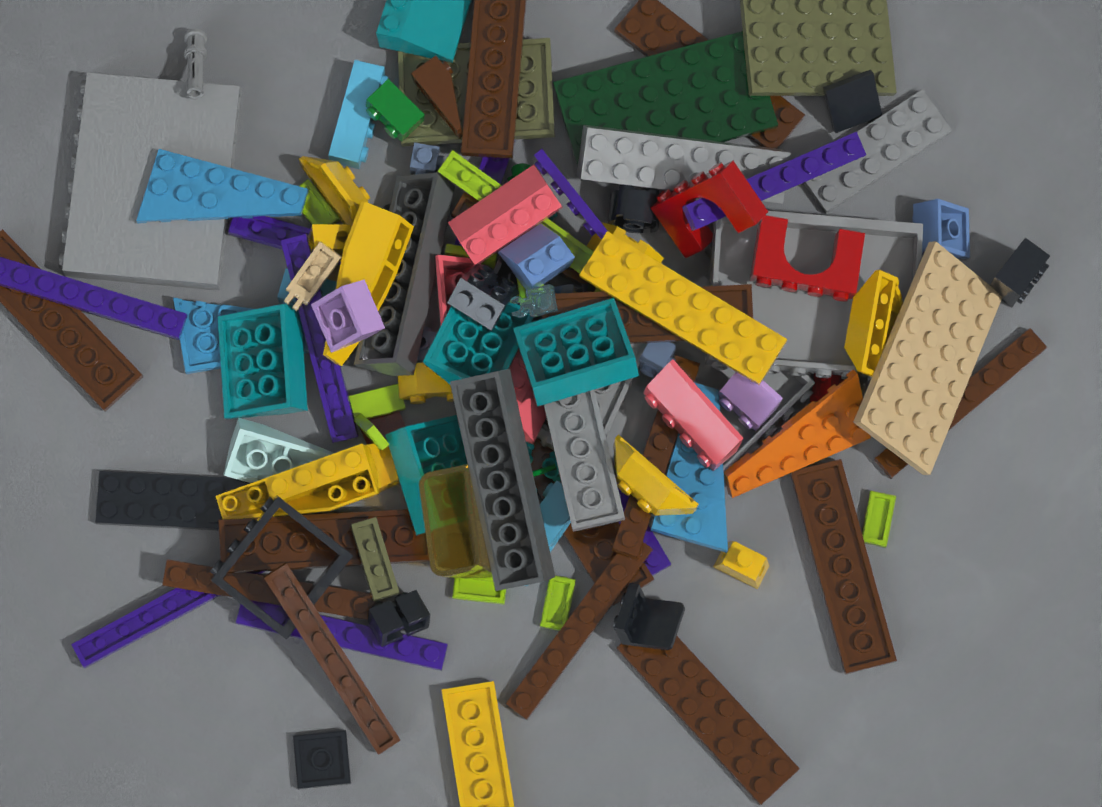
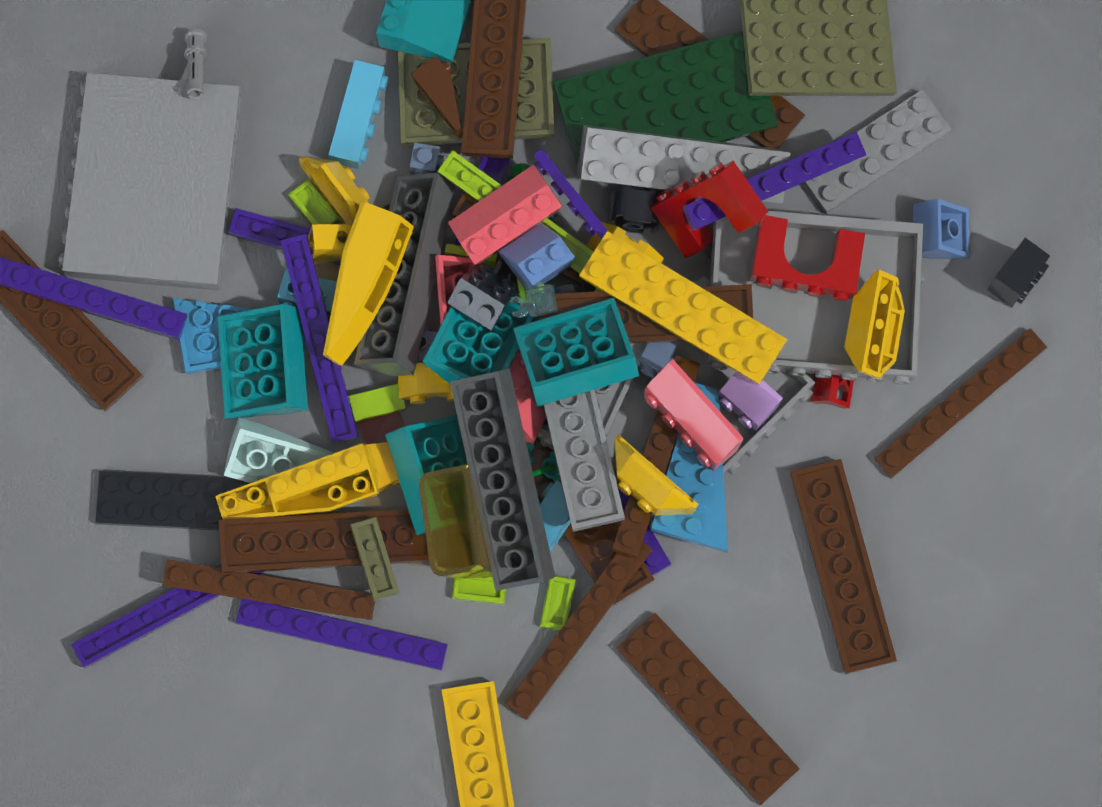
dark azure wing [136,149,308,224] -> none
black window [210,495,353,640] -> none
reddish brown plate [263,562,400,755] -> none
tan hinge [284,241,342,311] -> none
black tile [293,730,351,790] -> none
lavender slope [311,280,385,353] -> none
lime tile [354,413,389,450] -> none
green brick [366,79,425,142] -> none
black piece [368,590,430,647] -> none
black bracket [613,583,685,650] -> none
yellow torso [713,541,769,589] -> none
orange wing [724,370,871,498] -> none
black tile [823,70,882,133] -> none
tan plate [853,241,1002,475] -> none
lime tile [862,491,896,548] -> none

